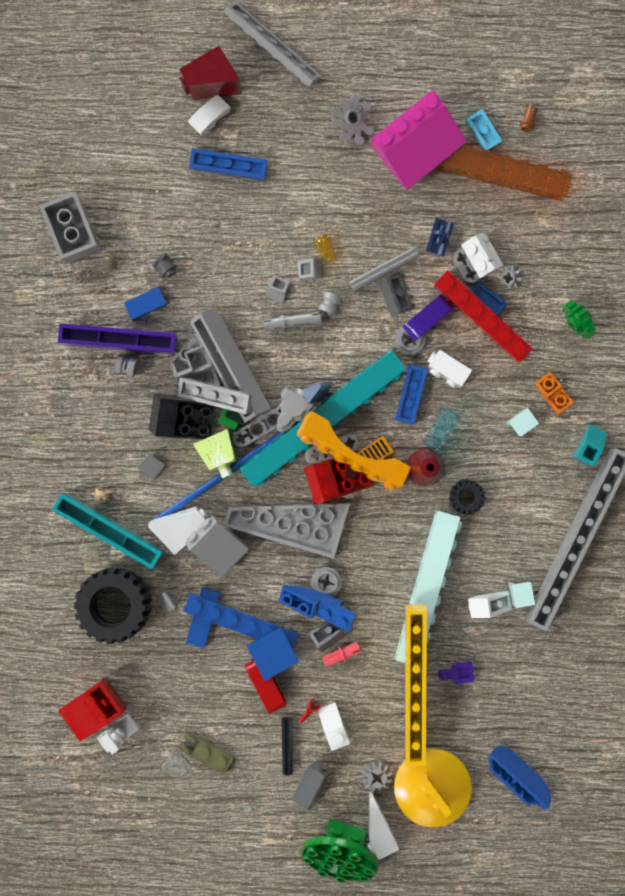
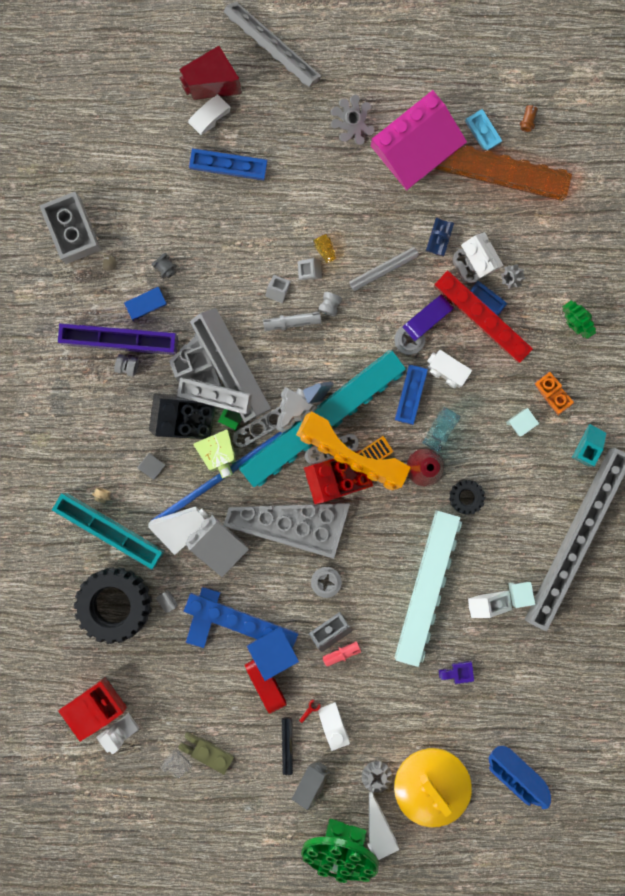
blue slope [279,585,357,633] -> none
dark grey slope [379,274,413,317] -> none
yellow brick [405,605,427,766] -> none

